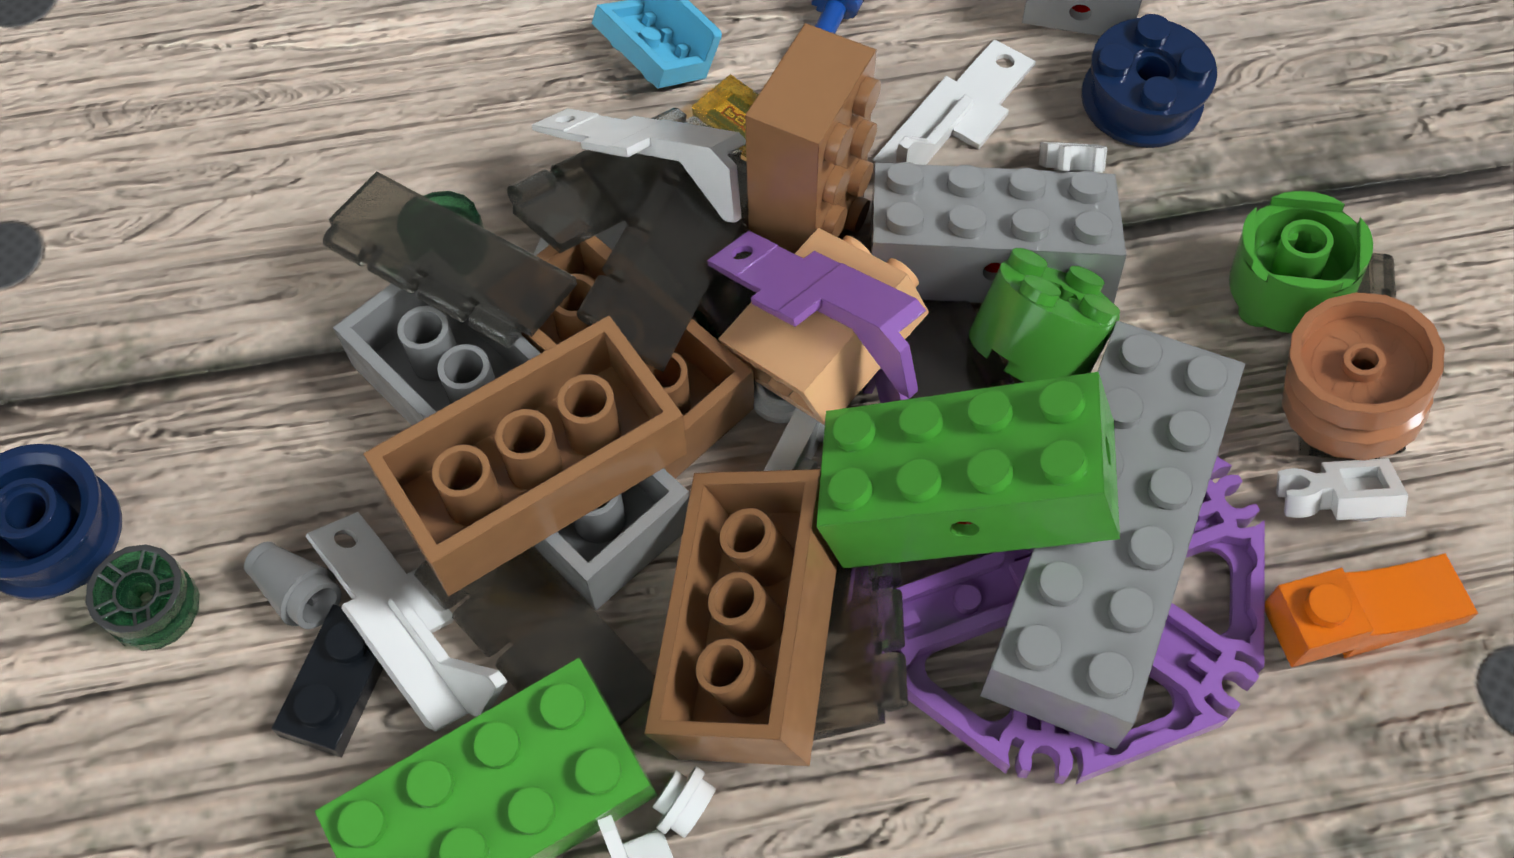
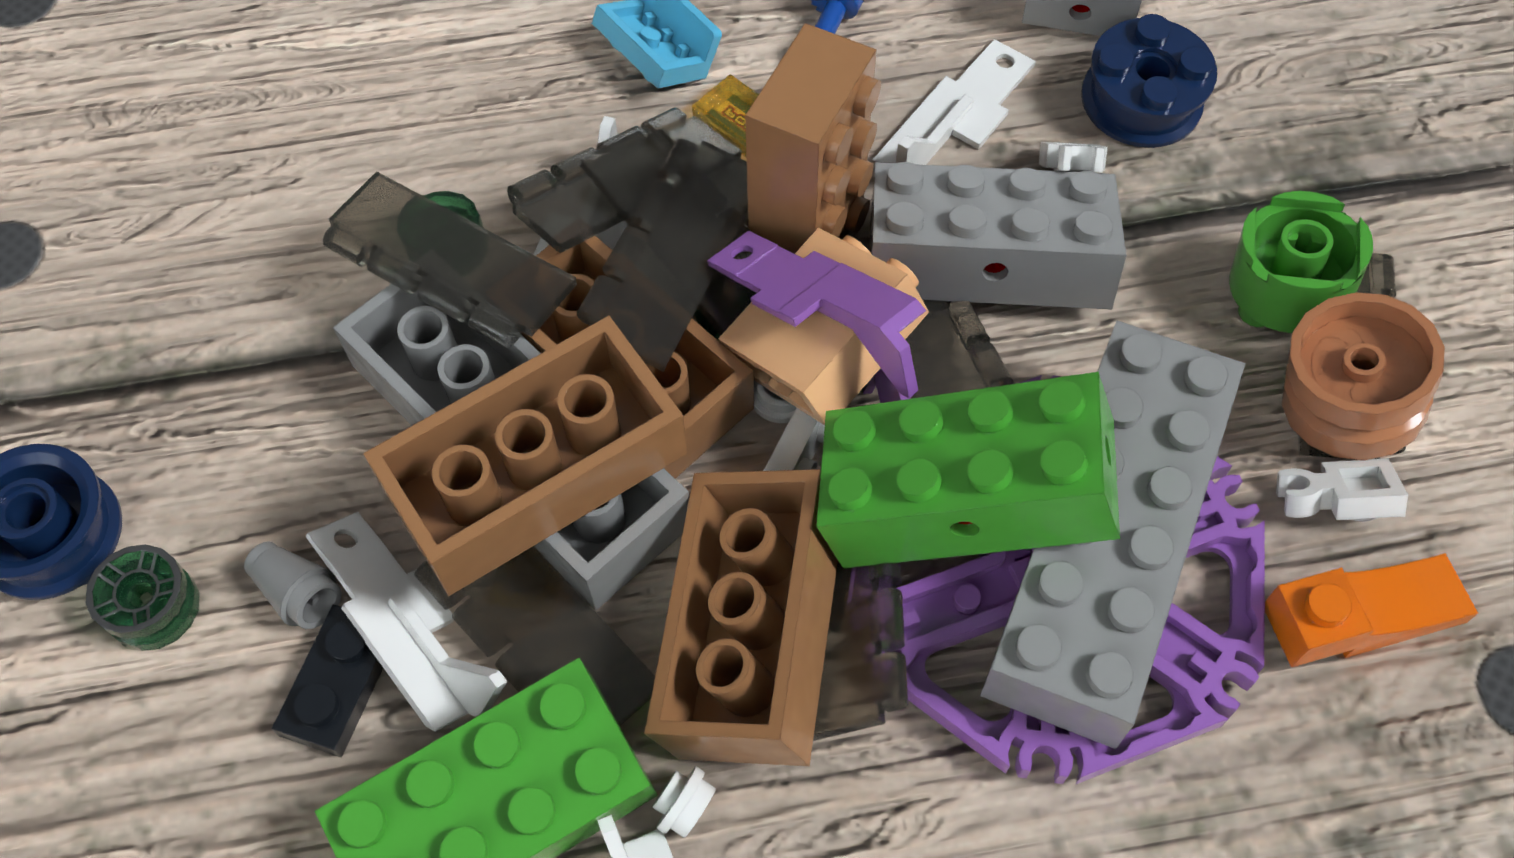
white piece [532,108,746,223] -> none
bright green brick [969,248,1120,382] -> none

